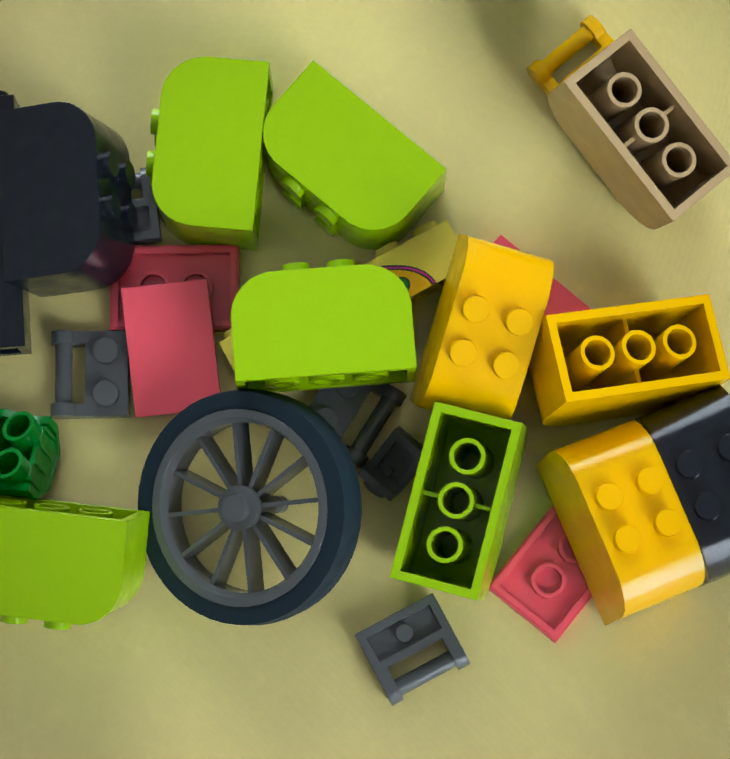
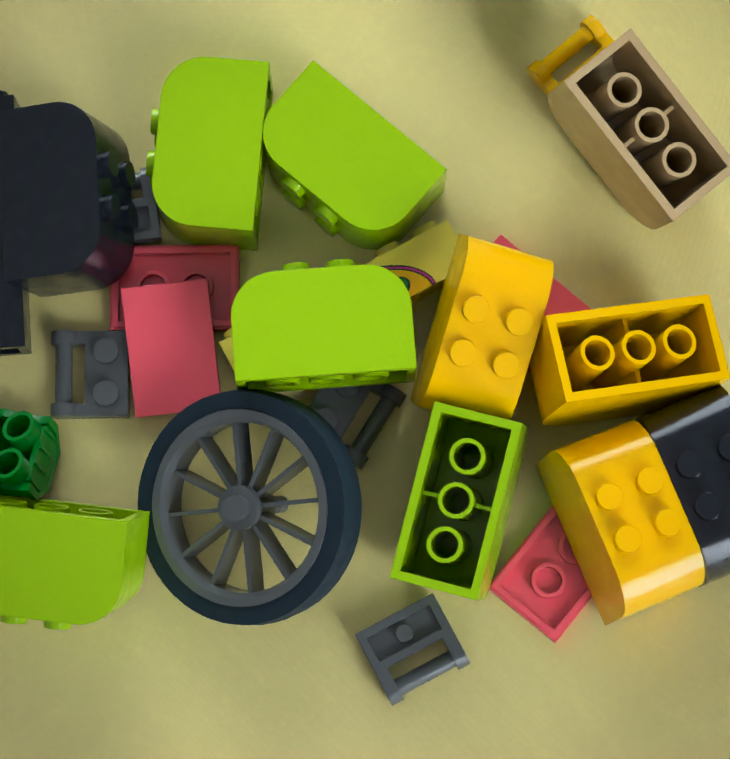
dark grey bracket [357,426,423,501] -> none

